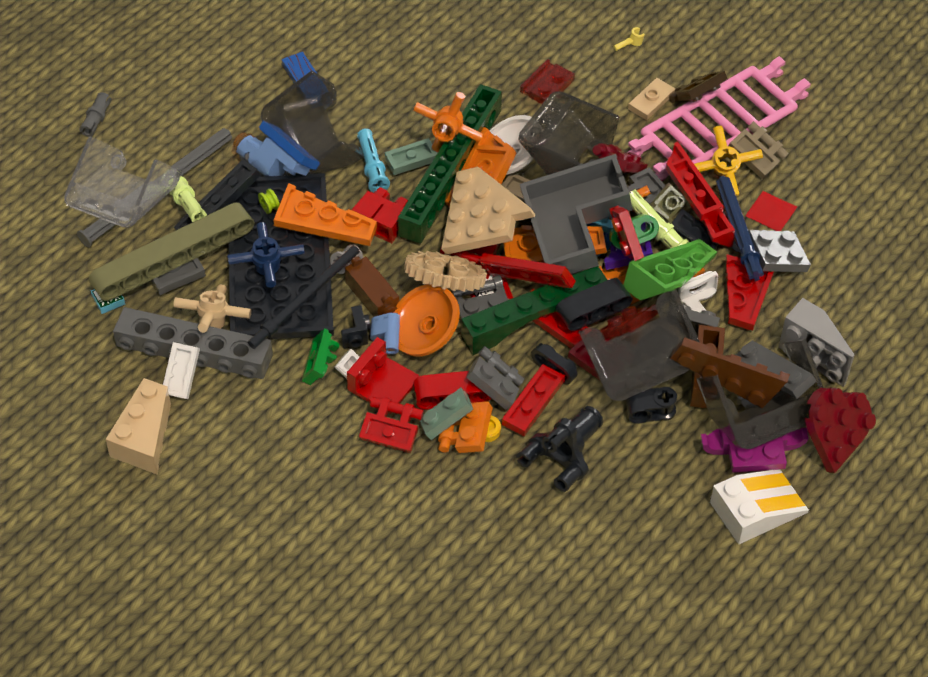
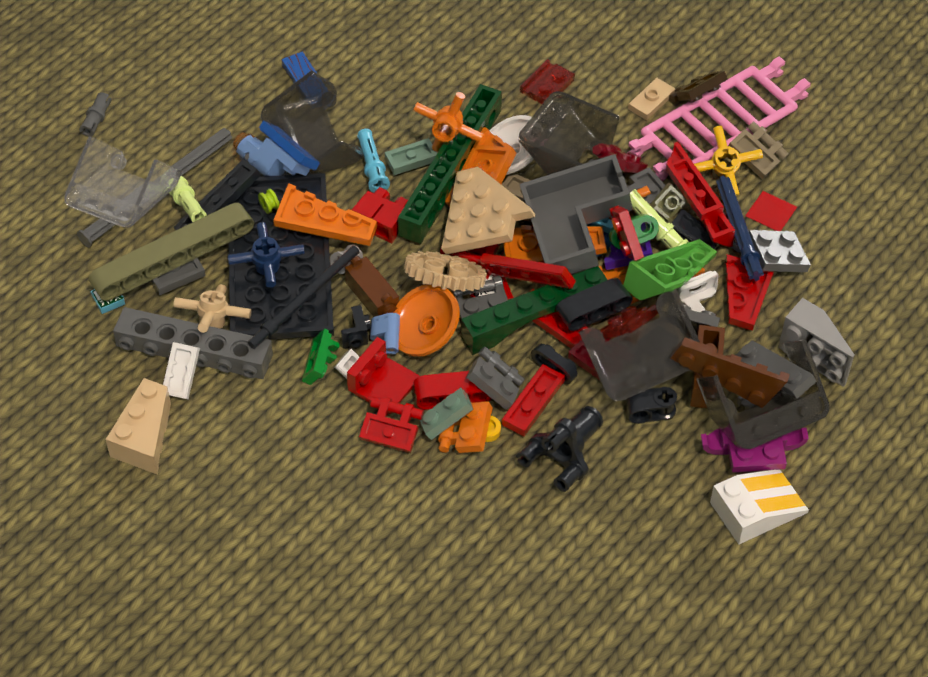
light yellow hand [613,27,645,51] -> none
dark red plate [805,387,876,473] -> none

